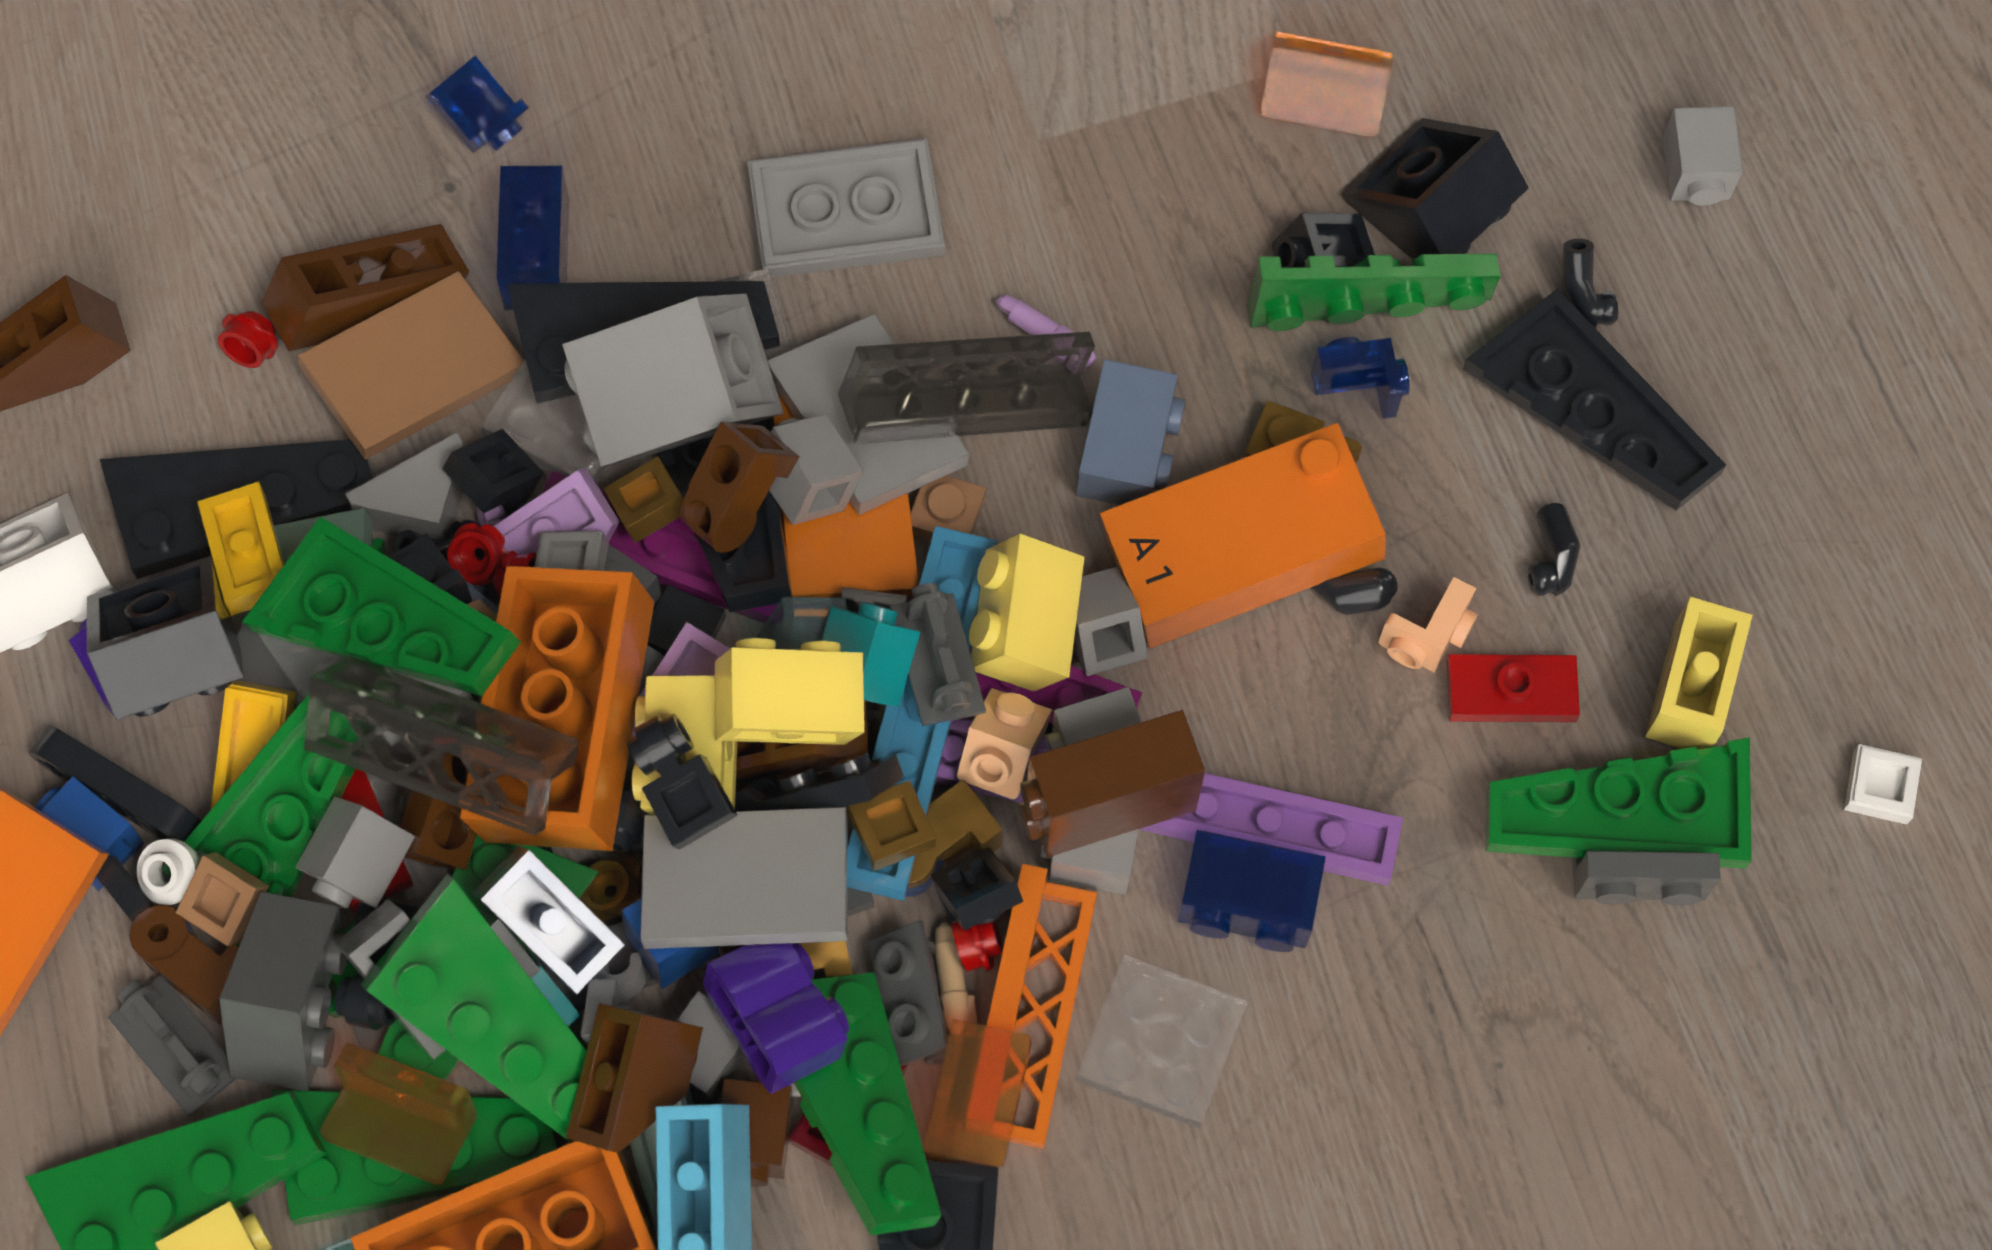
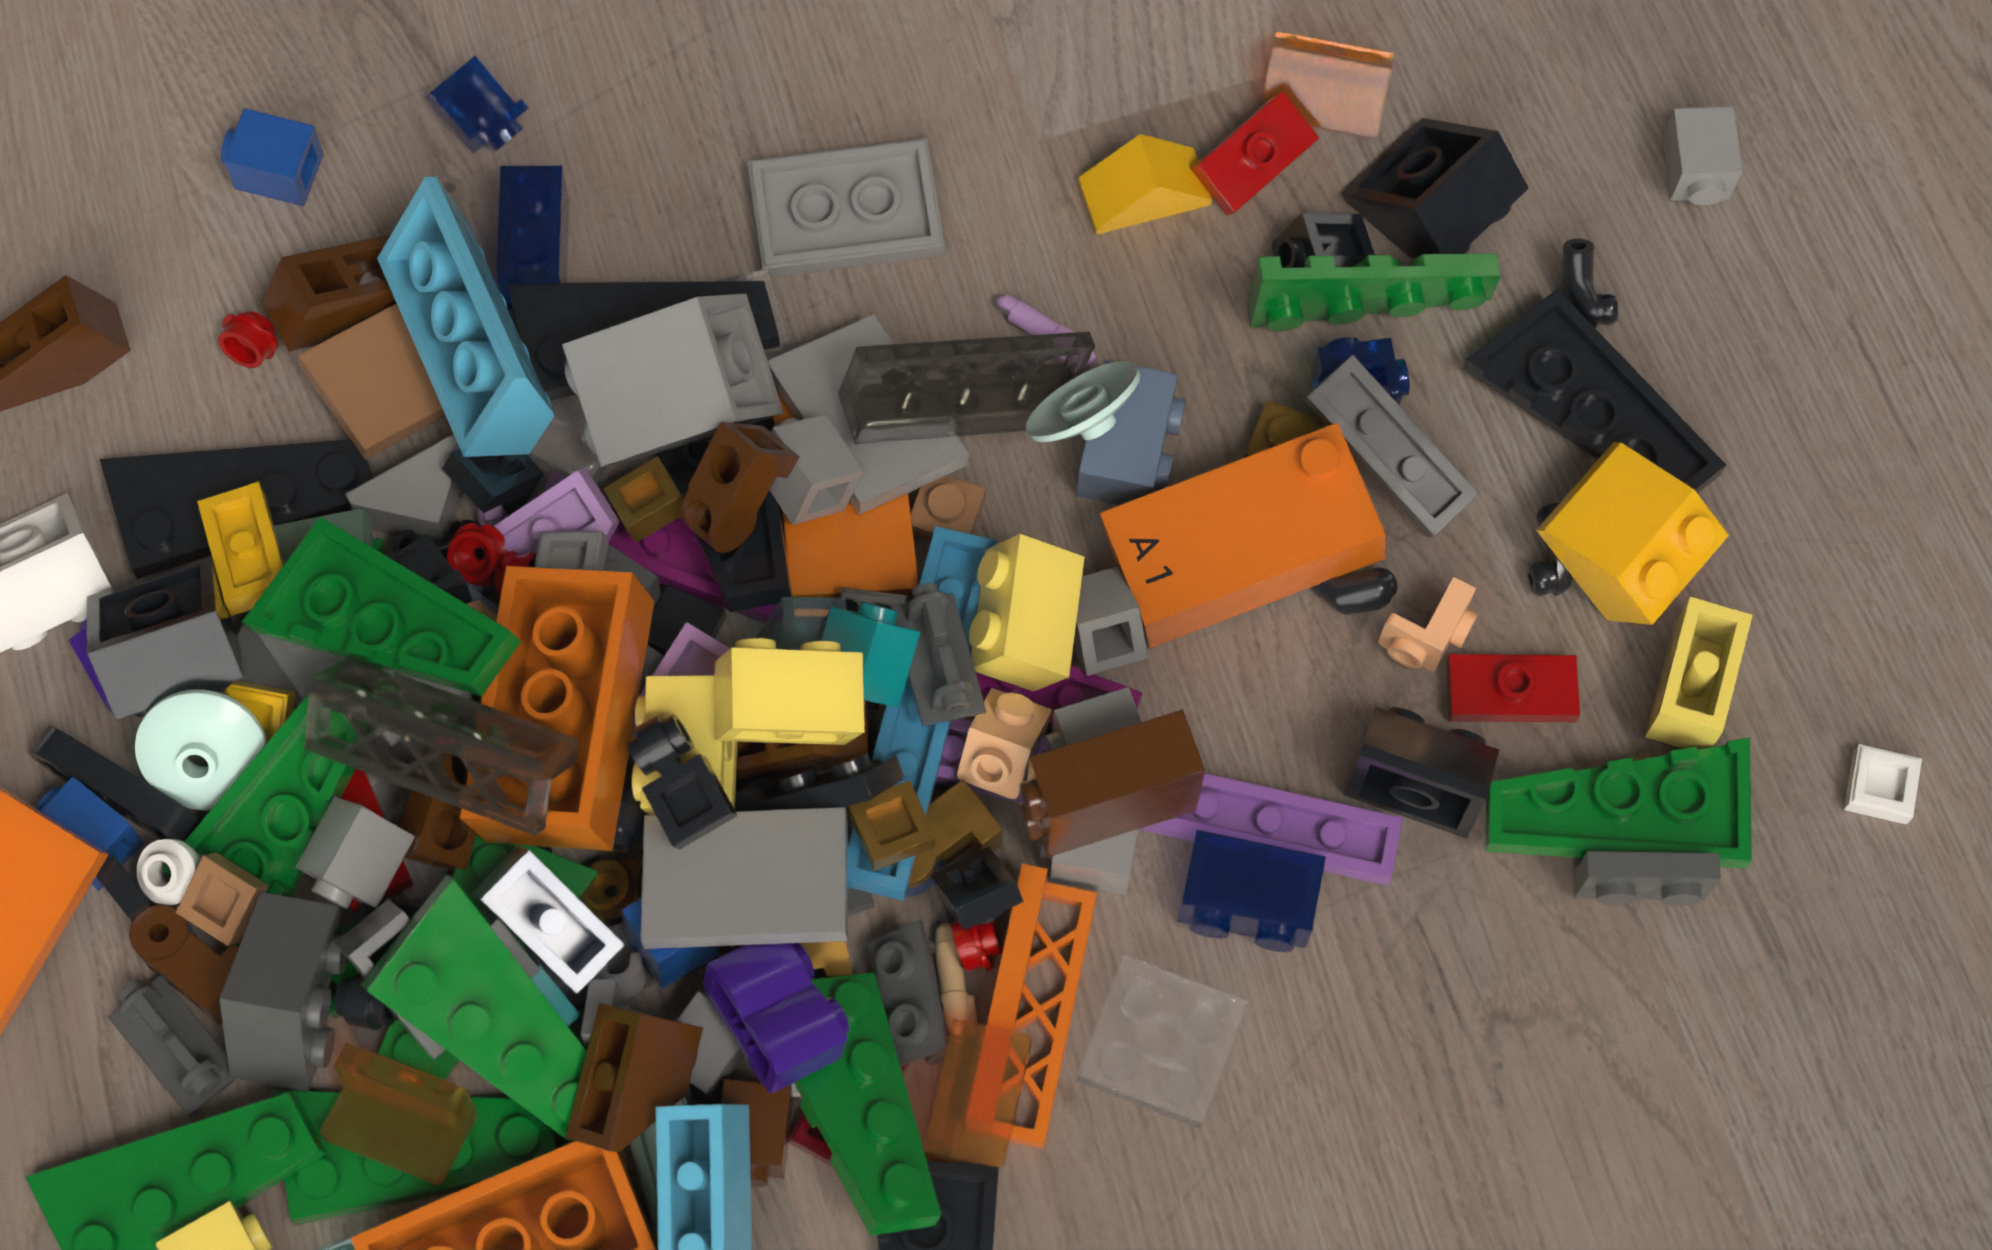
none -> light aqua dish [135,689,268,810]
none -> blue brick [221,108,324,207]
none -> medium azure slope [377,177,555,457]
none -> light aqua dish [1026,361,1140,442]
none -> yellow slope [1078,134,1212,235]
none -> red plate [1190,91,1319,216]
none -> dark grey plate [1303,355,1479,537]
none -> black slope [1344,707,1499,838]
none -> yellow slope [1536,442,1729,625]

